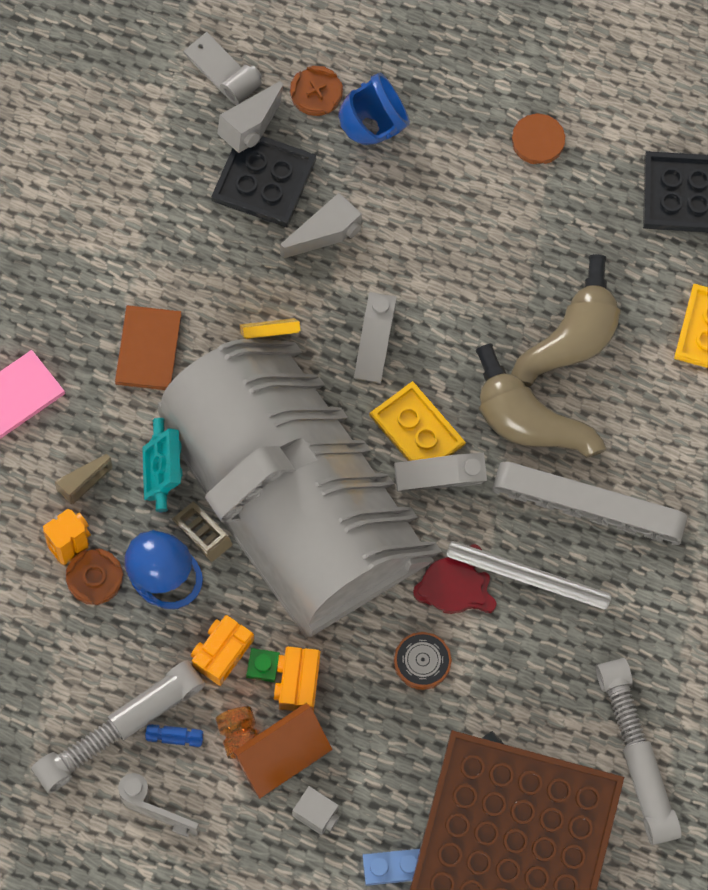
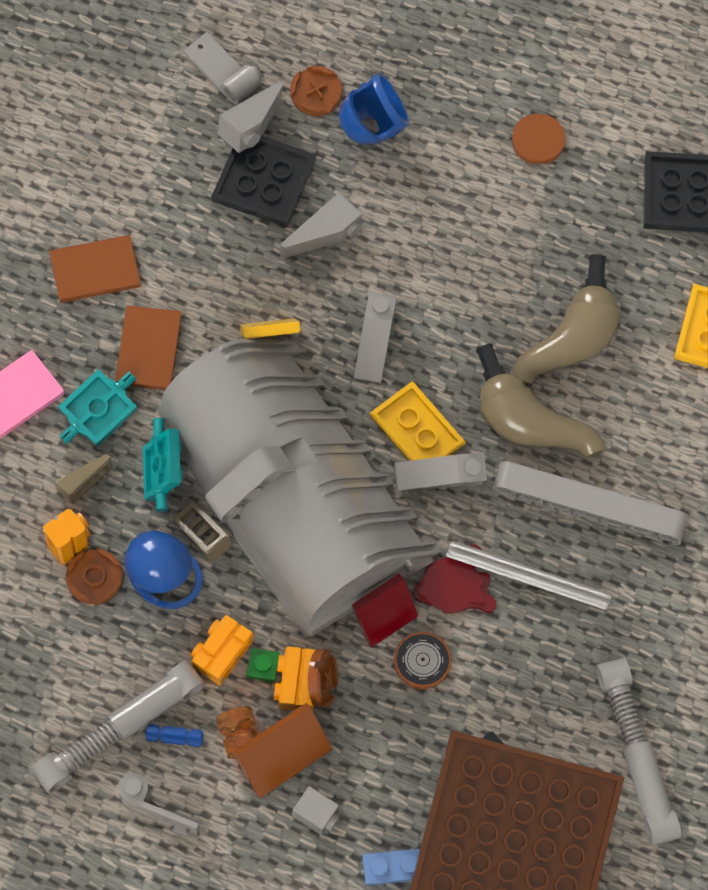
none -> dark orange tile [49,235,141,303]
none -> teal plate [58,369,138,448]
none -> dark orange tile [308,649,338,708]
none -> dark red tile [352,573,418,647]

